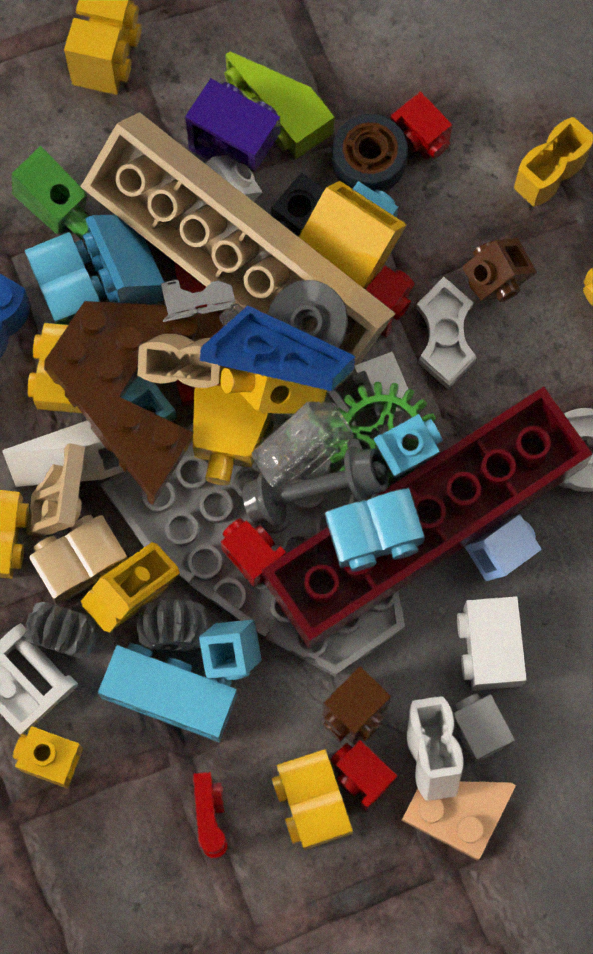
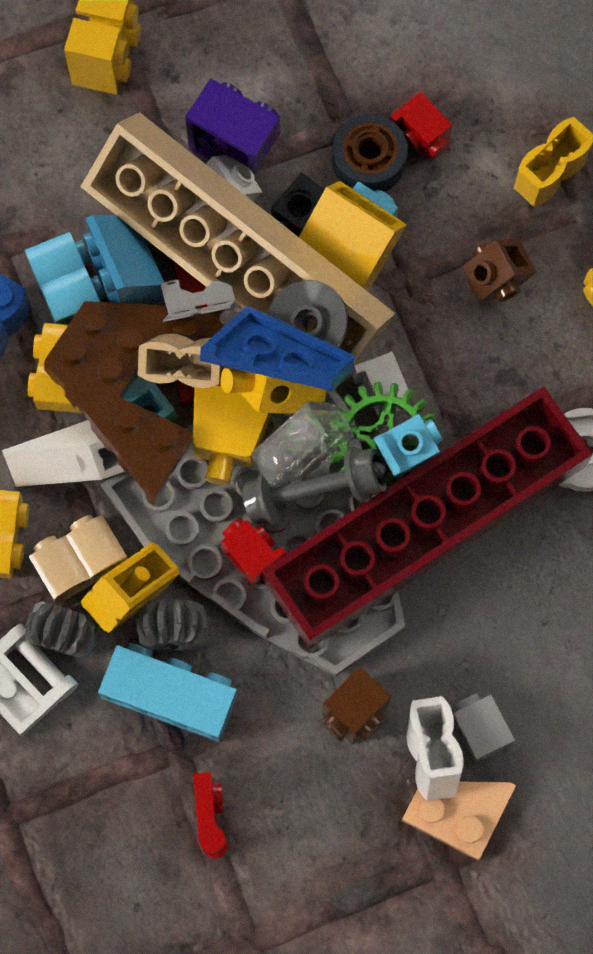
bright green torso [12,146,90,240] -> none
yellow brick [13,726,83,789] -> none
tan wing [26,443,85,538] -> none
medium azure brick [199,619,262,680] -> none
lime slope [224,51,335,159] -> none
yellow brick [271,749,353,851] -> none
medium azure brick [325,488,425,571] -> none
red brick [330,740,397,811] -> none
red brick [365,265,415,338] -> none
white tile [416,277,476,389] -> none
white brick [457,596,527,691] -> none
light blue brick [465,514,542,581] -> none

